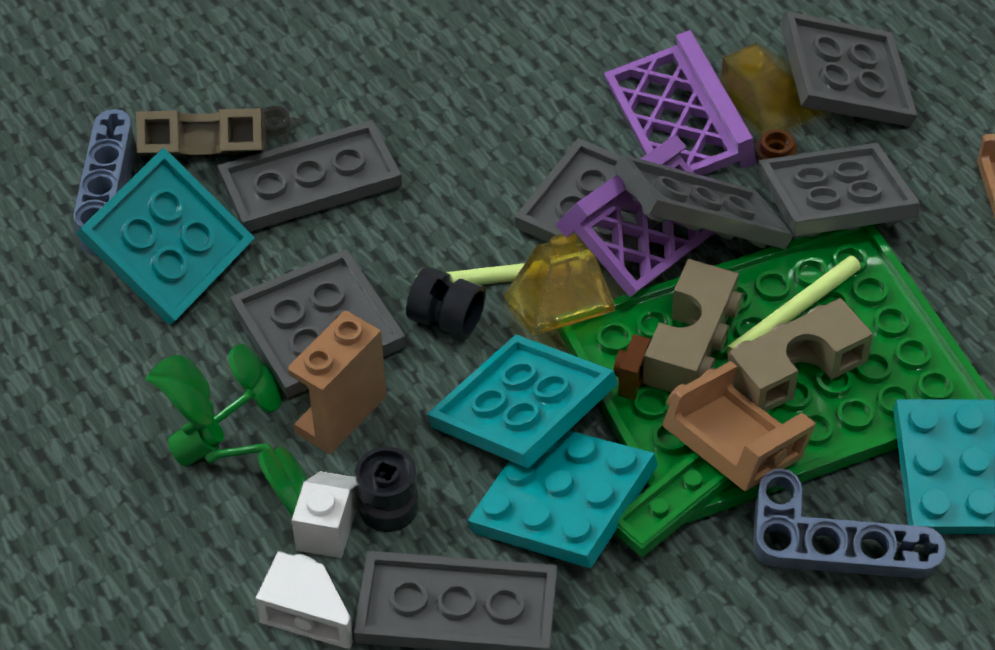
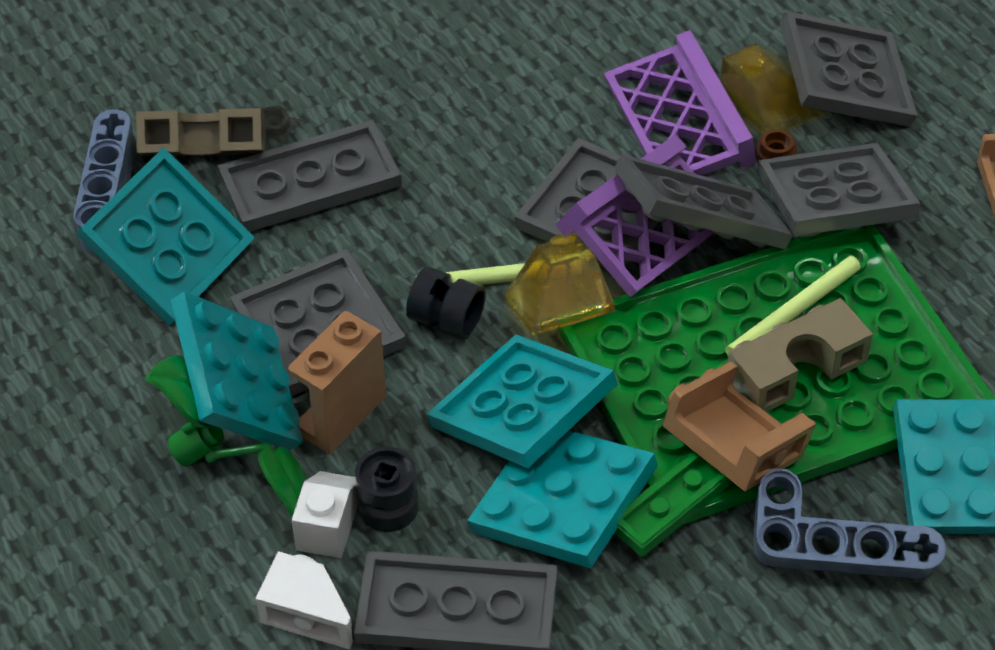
reddish brown plate [613,334,650,400] -> none
dark tan arch [642,259,743,392] -> none
none -> teal plate [170,291,303,451]

